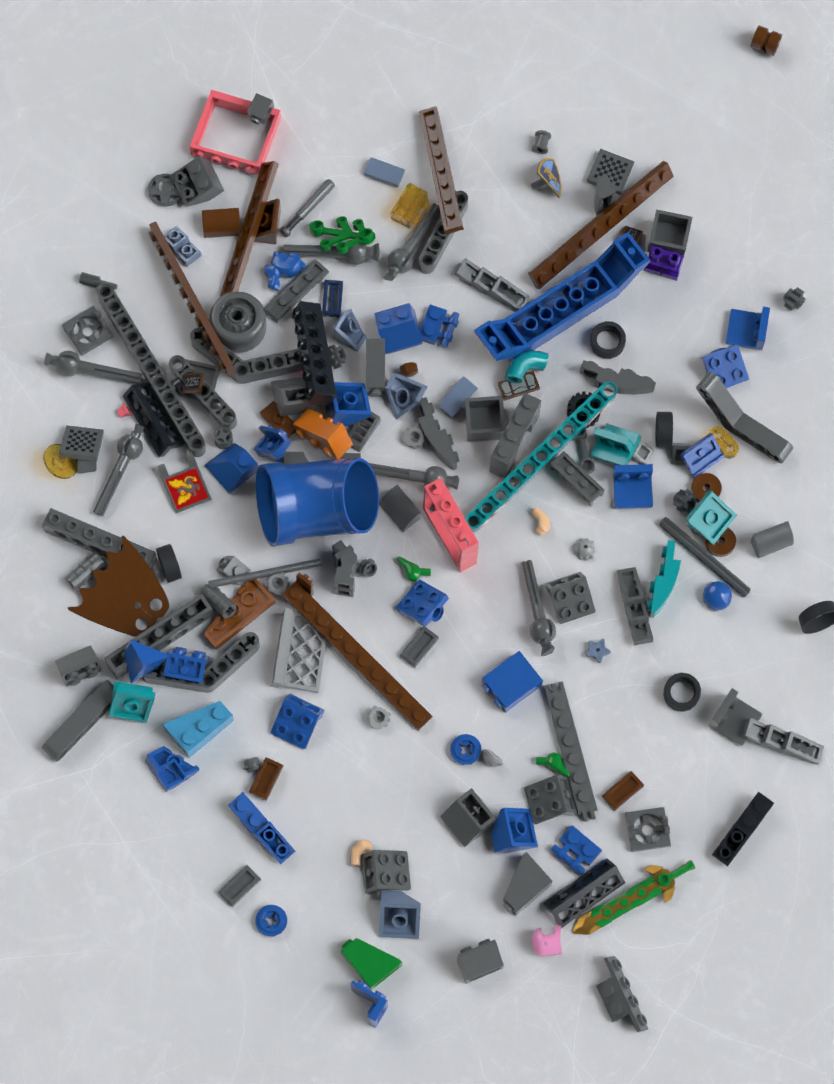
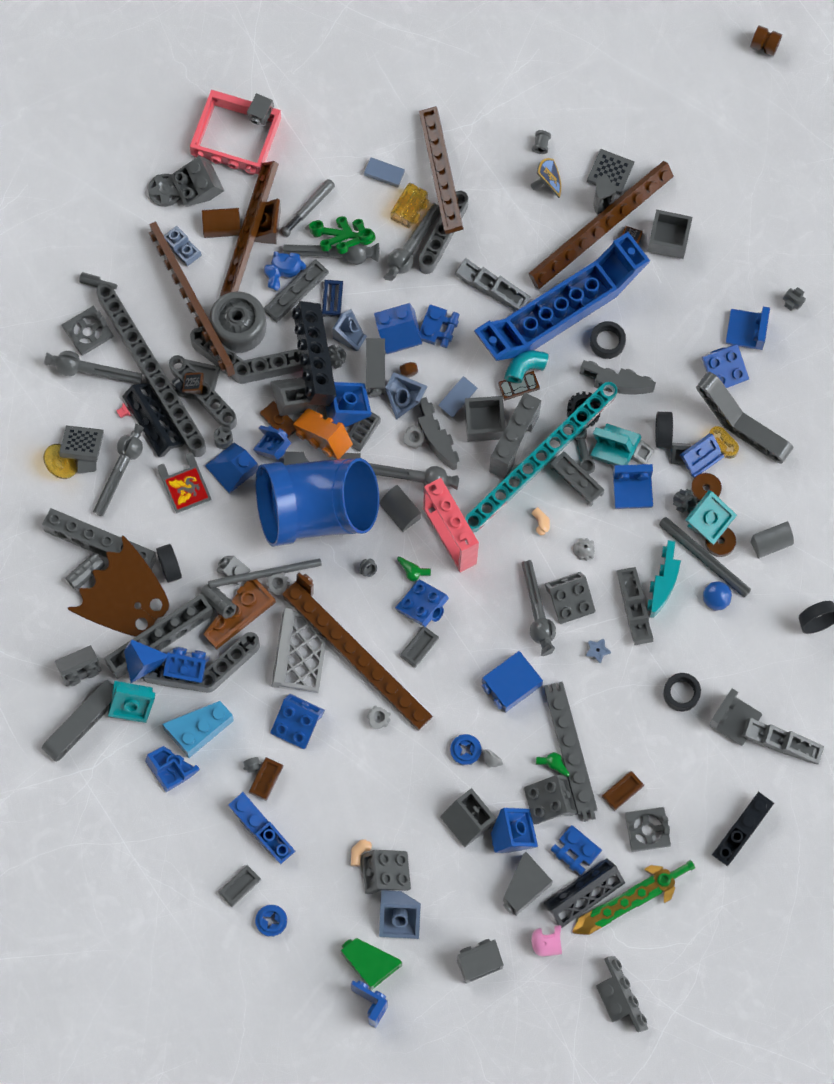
dark grey hips [332,540,357,597] -> none
dark purple hips [643,246,683,281] -> none

